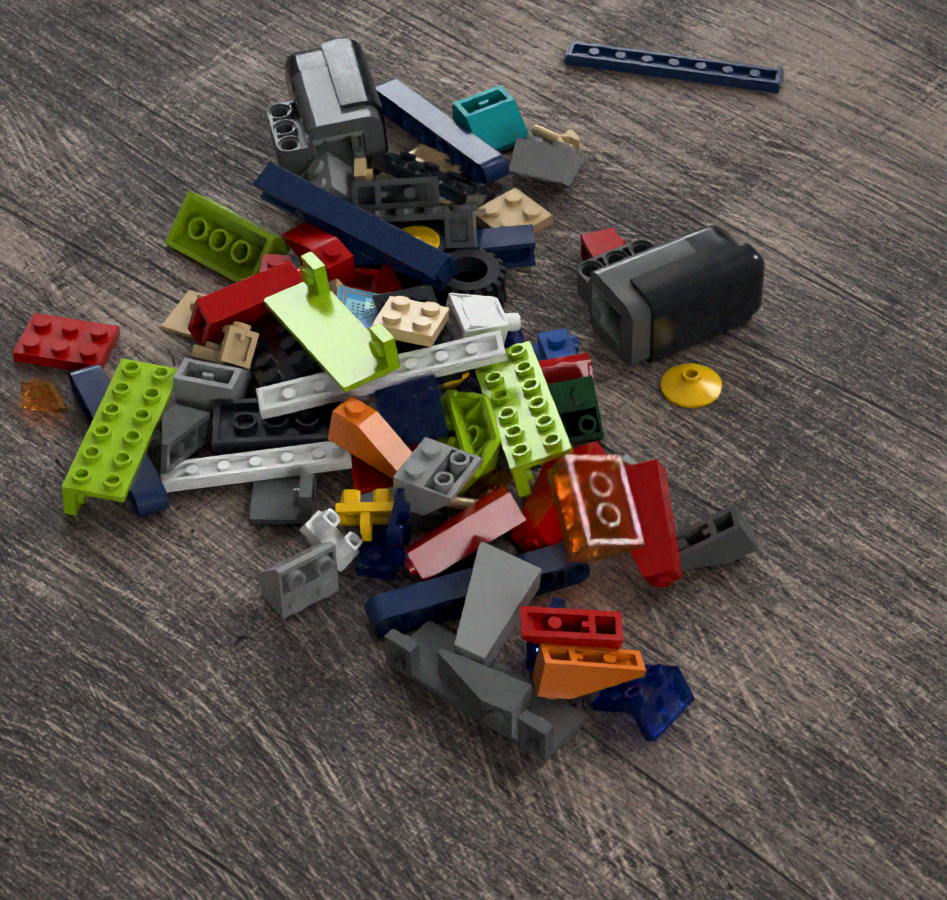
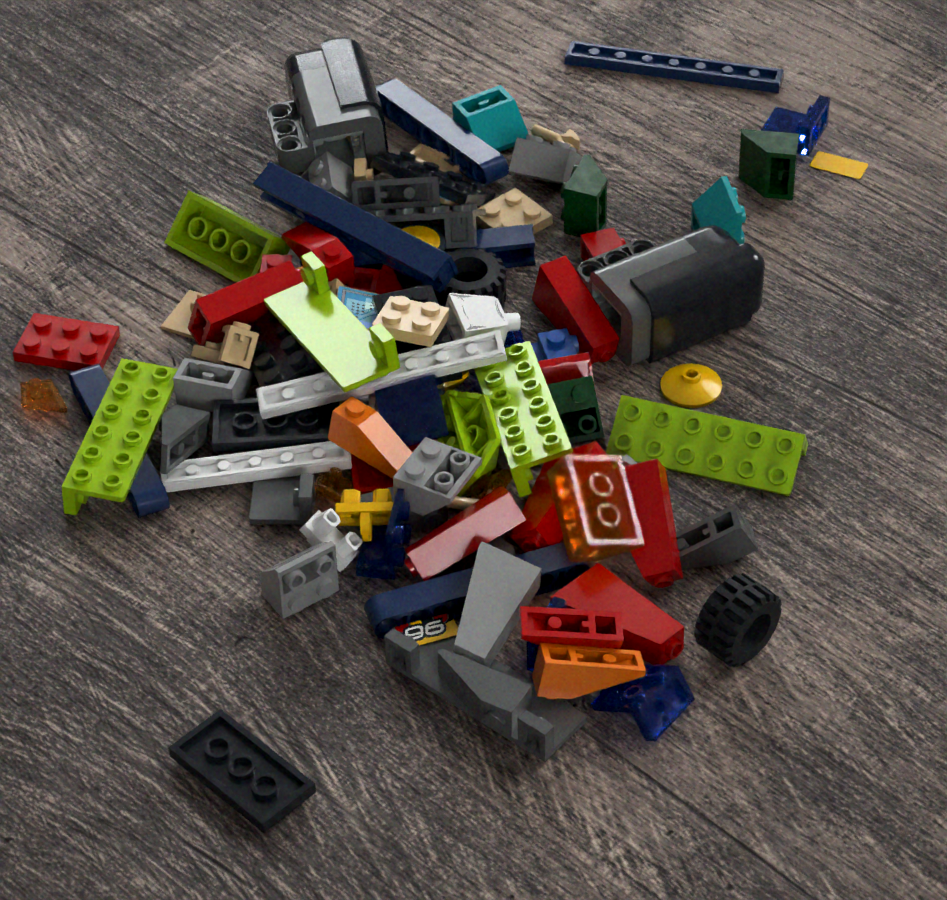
none -> black plate [168,709,316,833]
none -> clear orange piece [314,467,353,504]
none -> sticker [391,613,458,645]
none -> red slope [532,255,620,364]
none -> red slope [550,563,684,667]
none -> dark green slope [561,154,607,237]
none -> lime bracket [606,395,808,496]
none -> teal slope [691,176,746,244]
none -> black tyre [694,573,782,667]
none -> dark green slope [738,129,799,200]
none -> clear blue bracket [761,95,830,156]
none -> yellow sticker [810,151,868,179]

